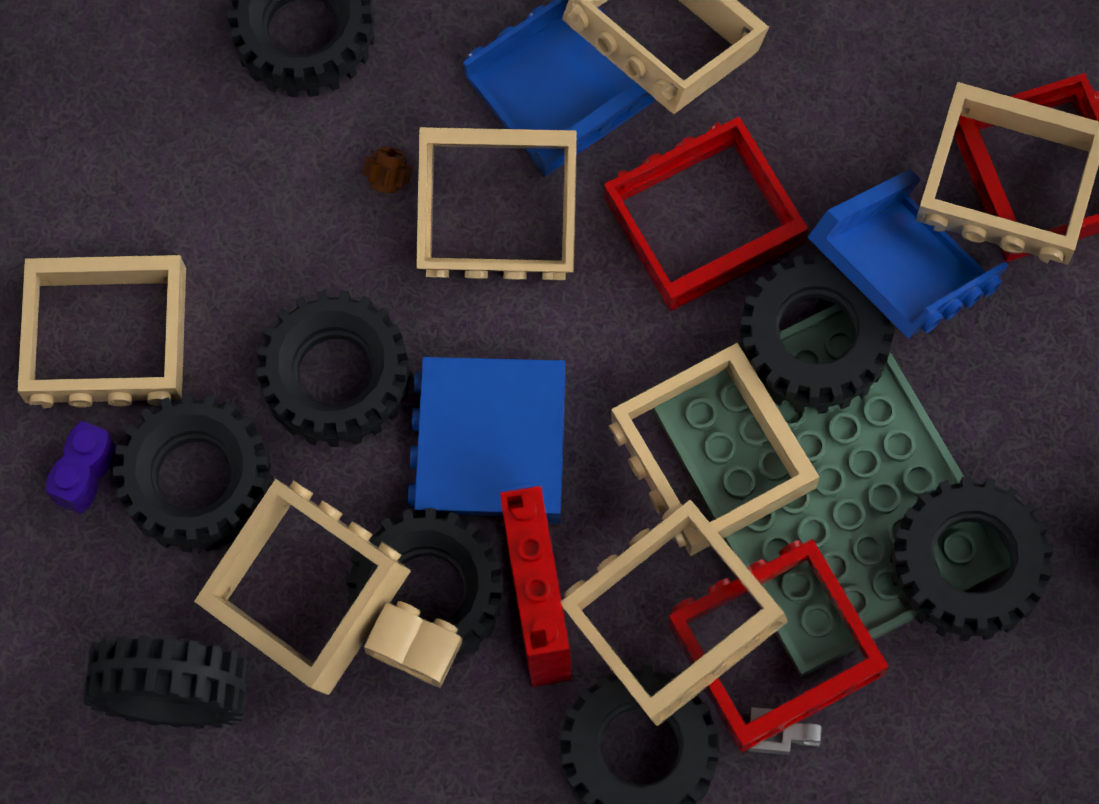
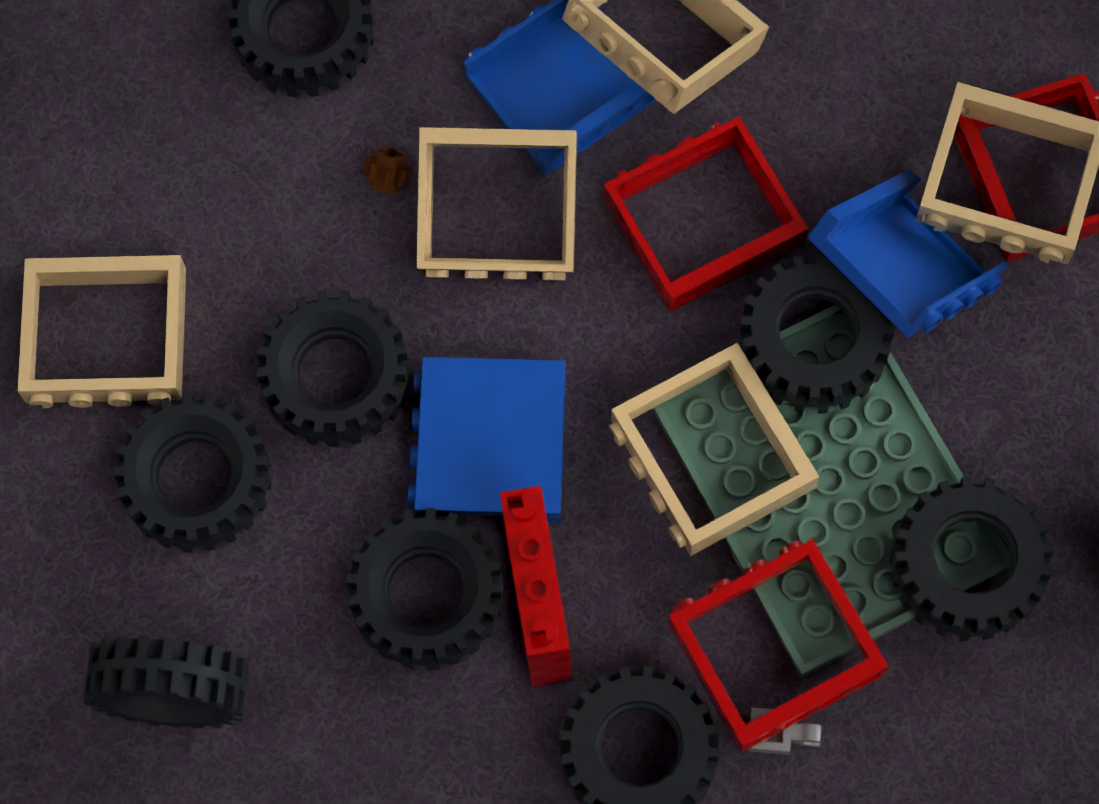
dark purple brick [46,421,116,514] -> none
tan window [194,479,411,695] -> none
tan brick [364,601,462,688] -> none
tan window [562,499,788,726] -> none

